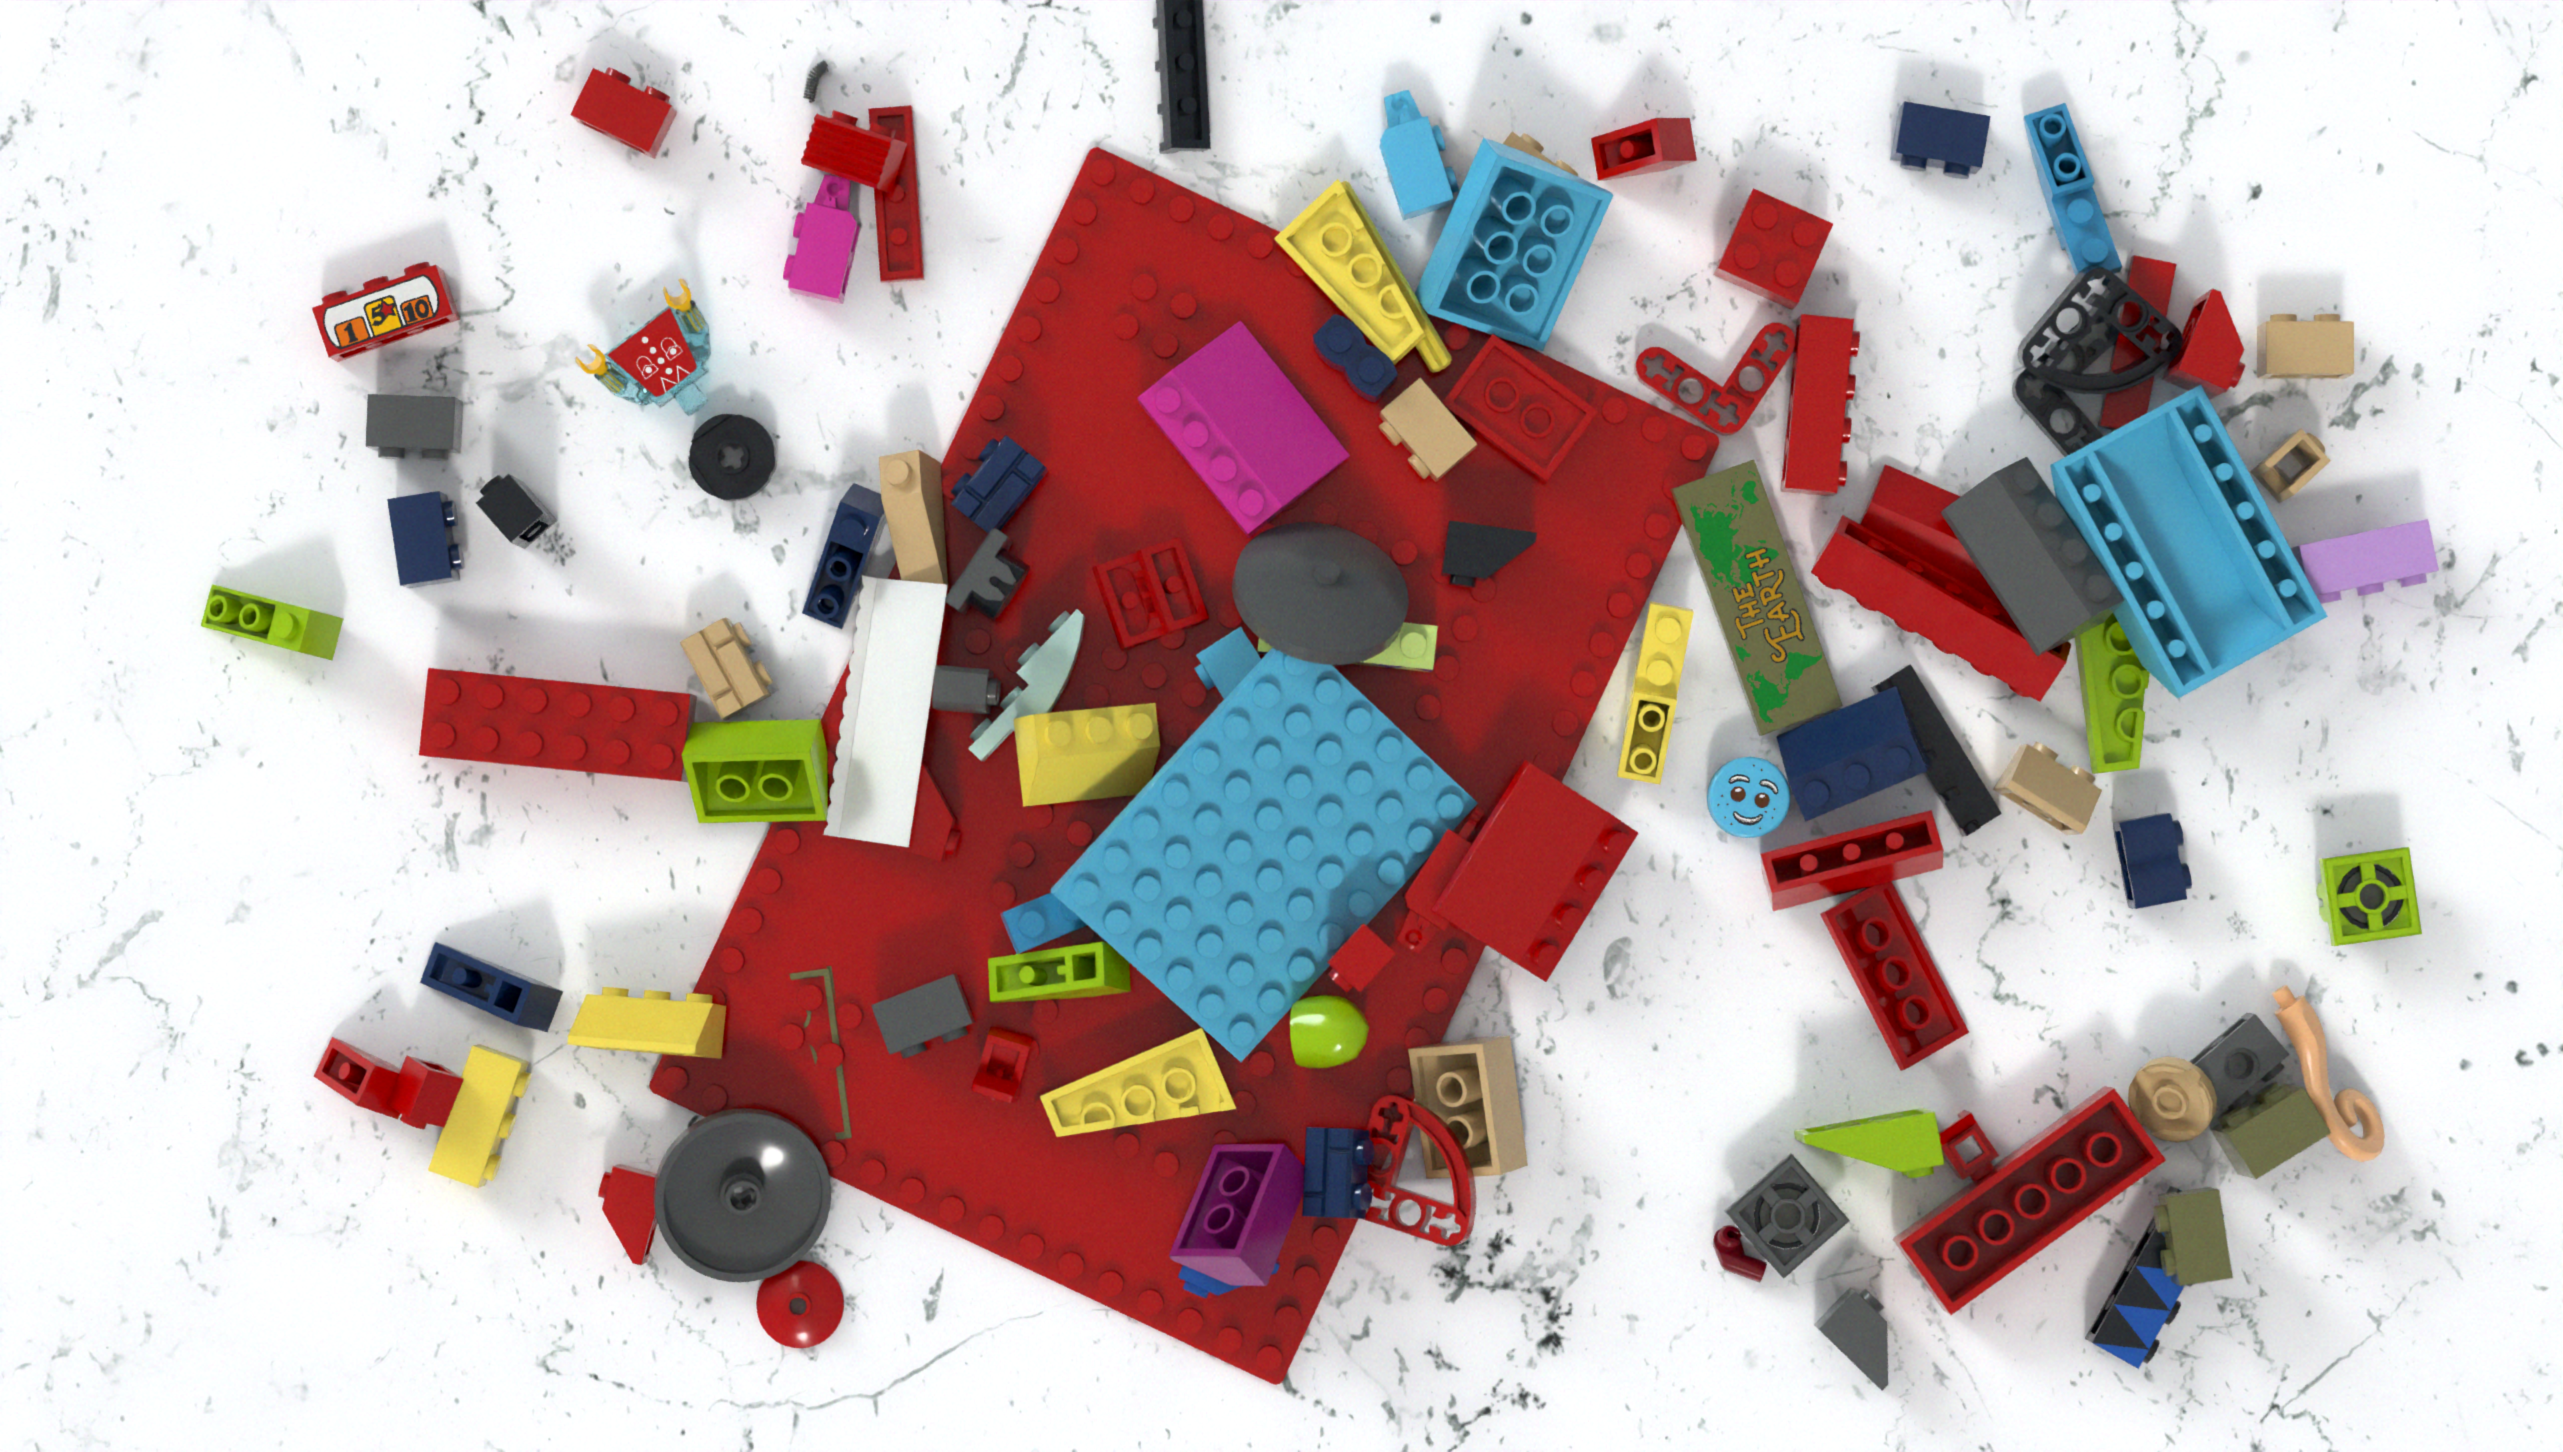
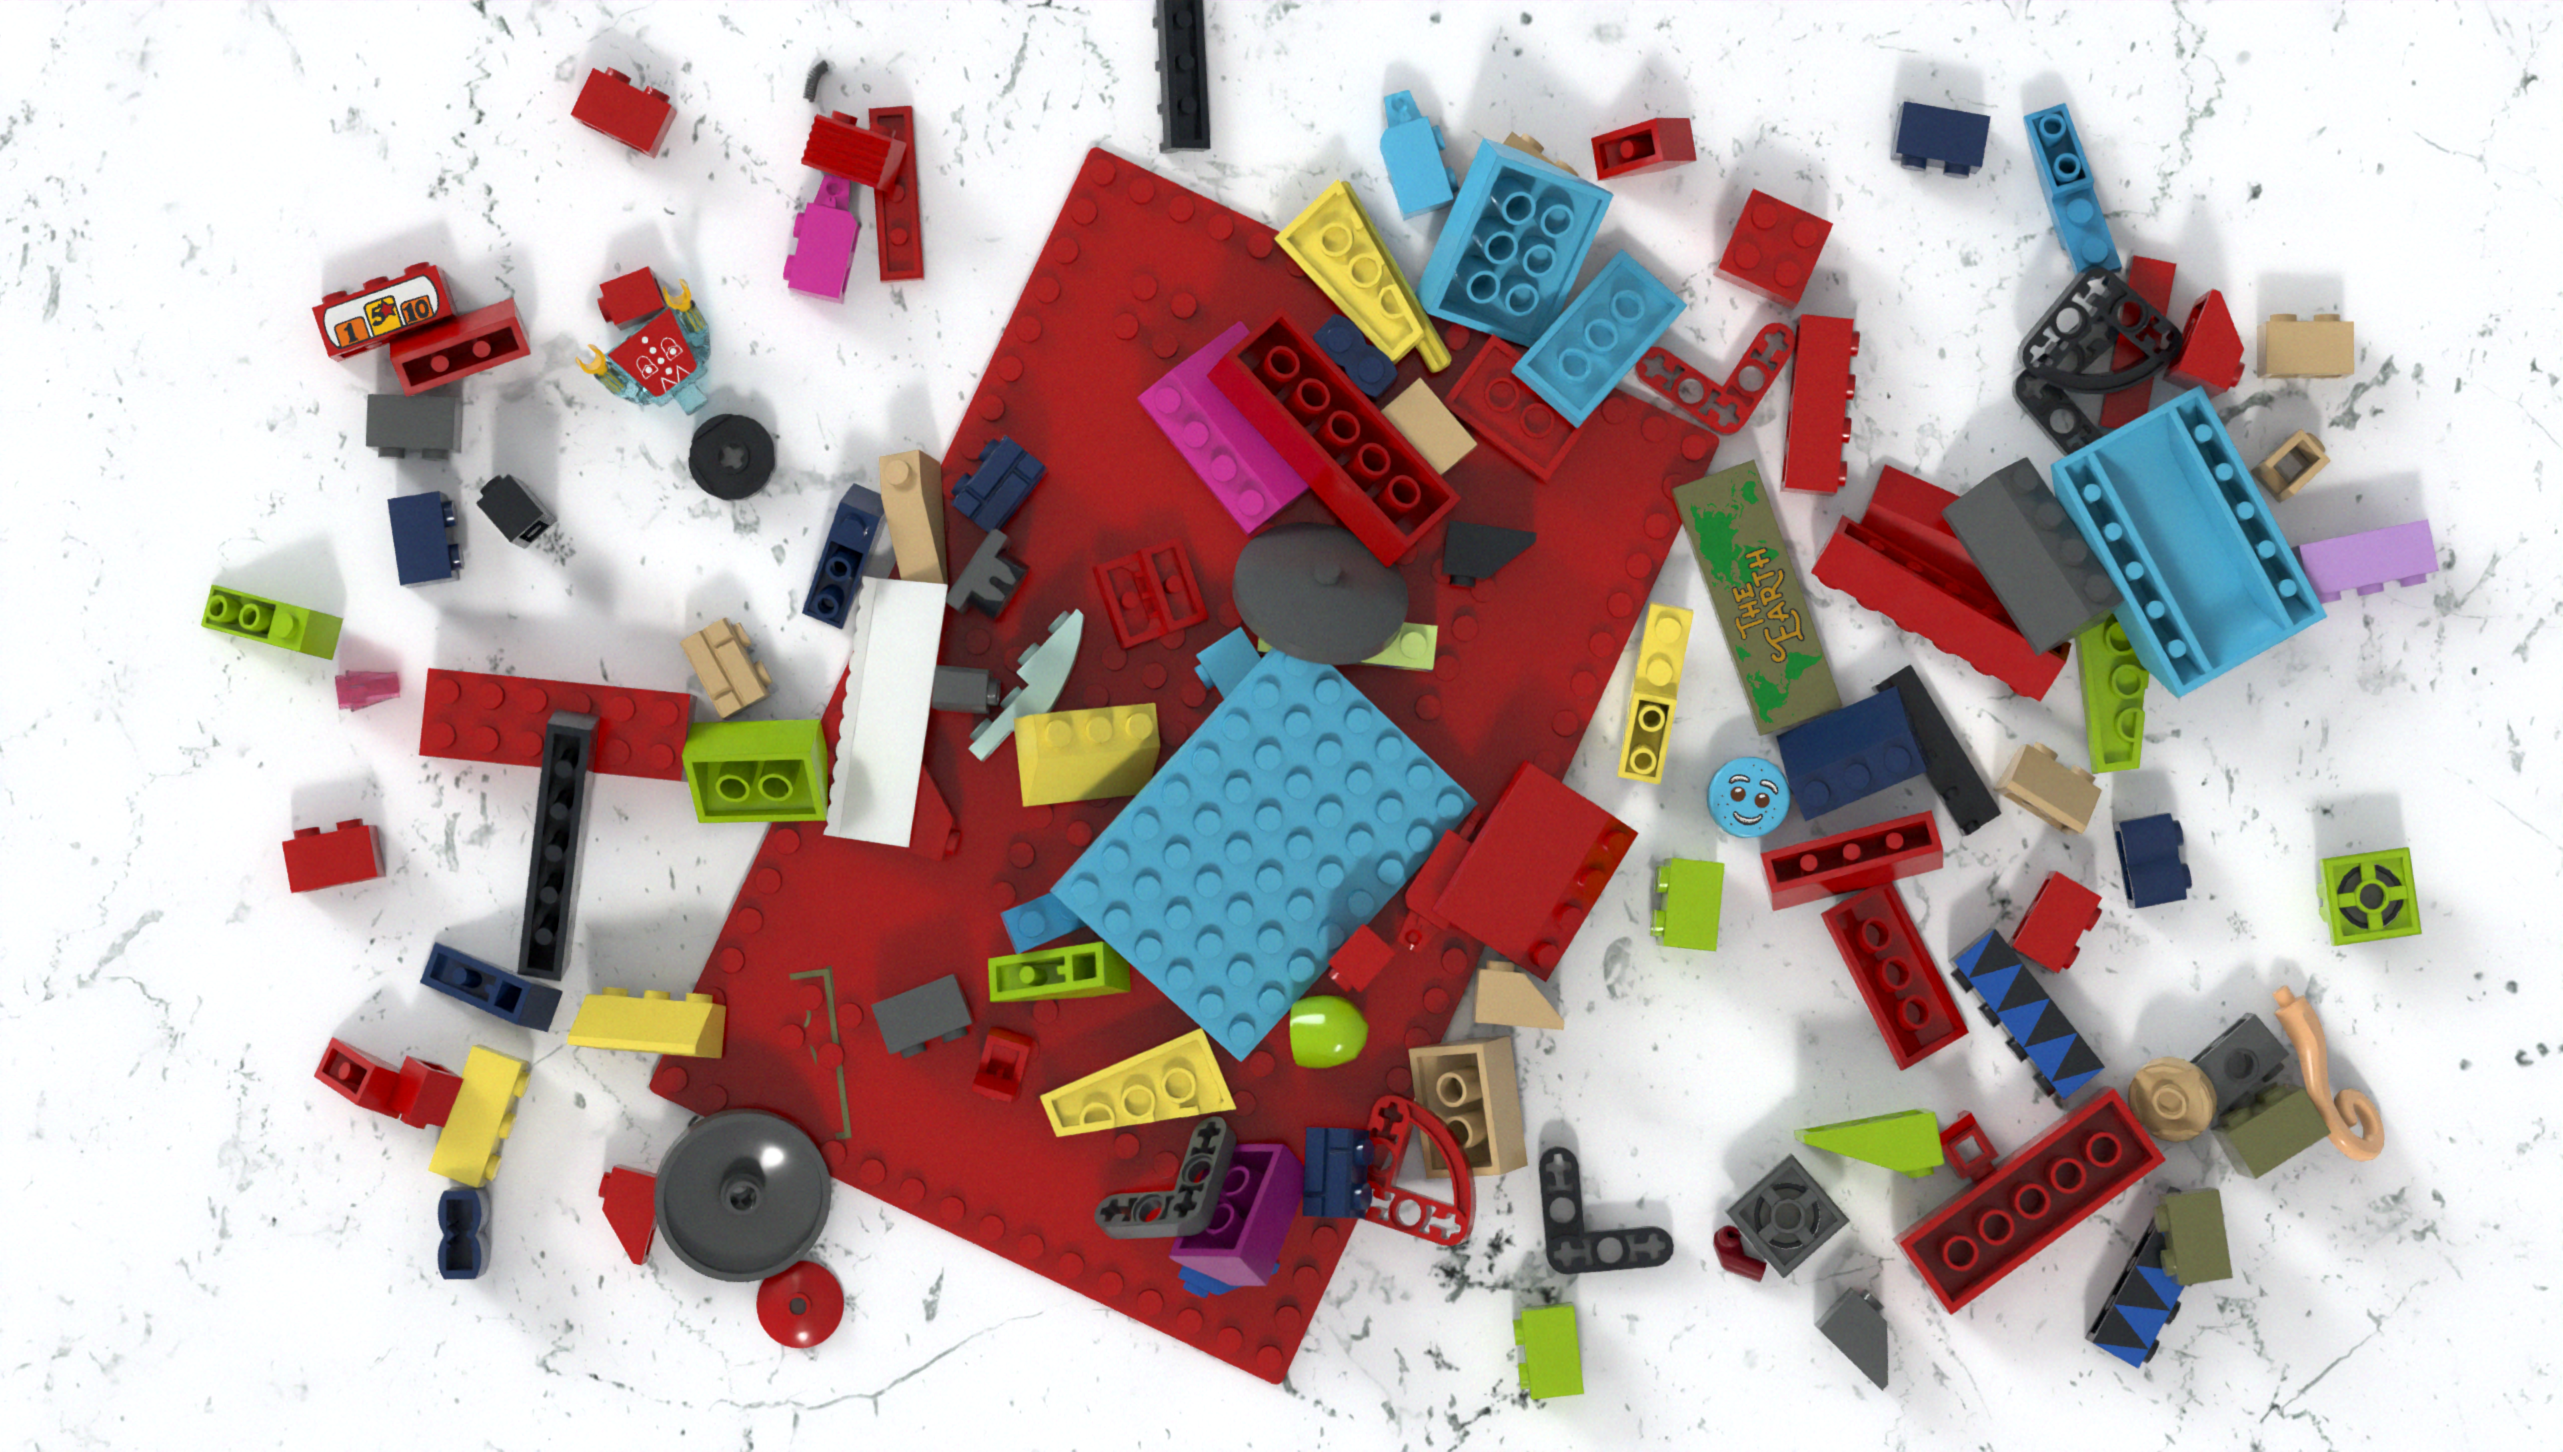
none -> red brick [282,818,386,893]
none -> clear pink cone [335,670,401,713]
none -> red brick [389,297,531,397]
none -> dark blue brick [438,1187,491,1280]
none -> black brick [517,709,600,981]
none -> red brick [597,266,668,331]
none -> dark grey beam [1094,1116,1237,1239]
none -> red brick [1206,306,1462,568]
none -> tan slope [1472,960,1565,1030]
none -> medium azure plate [1511,249,1687,429]
none -> lime brick [1512,1302,1584,1400]
none -> black beam [1538,1146,1674,1274]
none -> lime brick [1650,858,1725,952]
none -> brick [1948,928,2105,1100]
none -> red brick [2008,871,2102,974]

